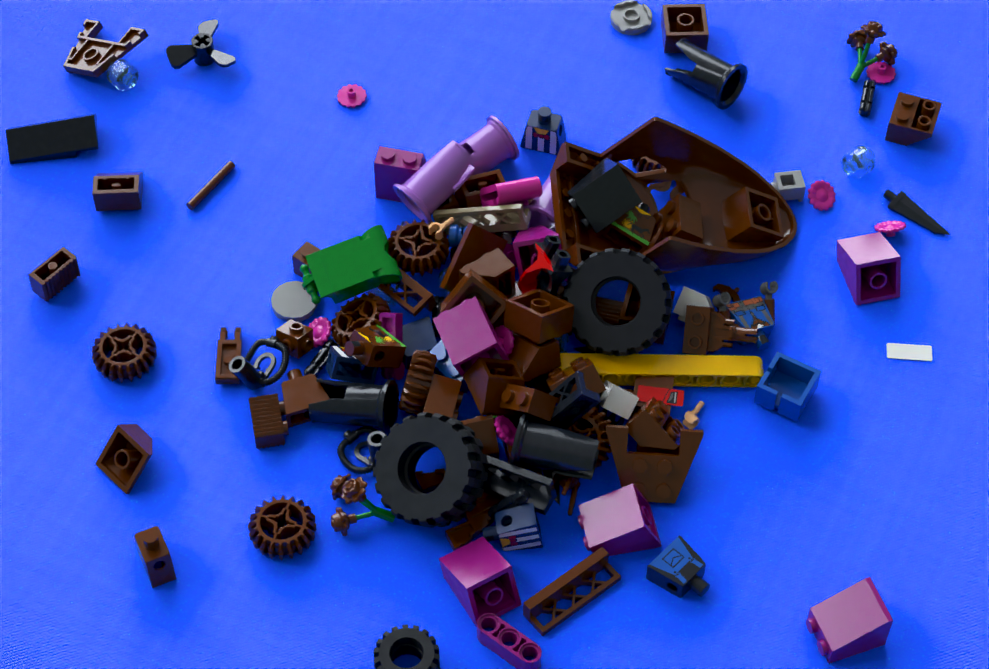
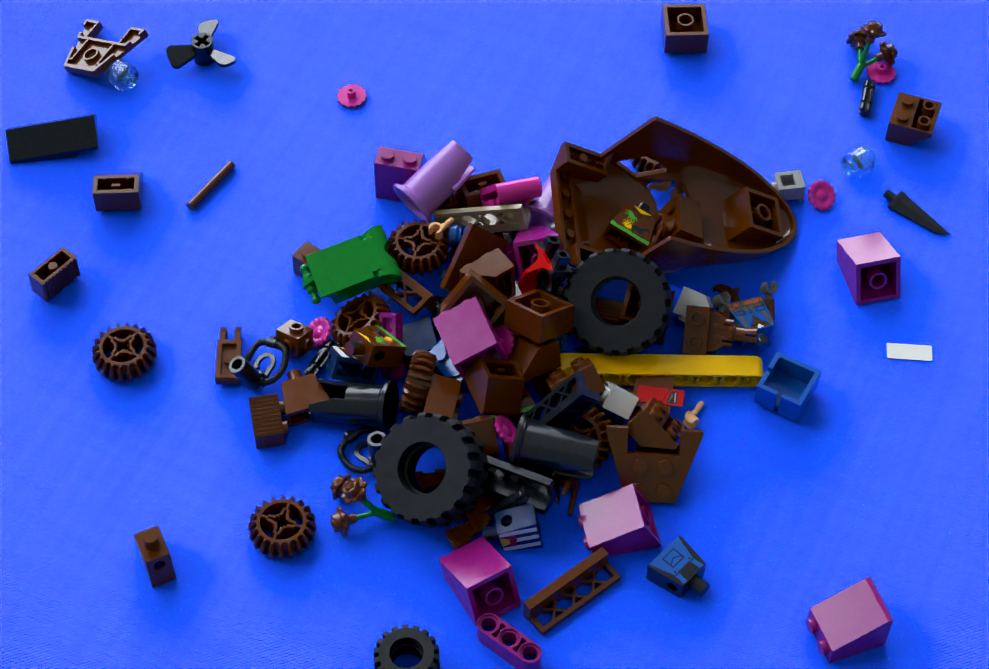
reddish brown slope [95,424,152,494] -> none
light grey tile [271,281,318,322] -> none
medium lavender piece [459,115,519,176] -> none
reddish brown brick [499,384,558,421] -> none
dark blue torso [520,106,566,155] -> none
black slope [567,158,642,234] -> none
light grey tile [610,0,652,35] -> none
black piece [665,38,748,110] -> none
dark pink piece [874,220,906,237] -> none

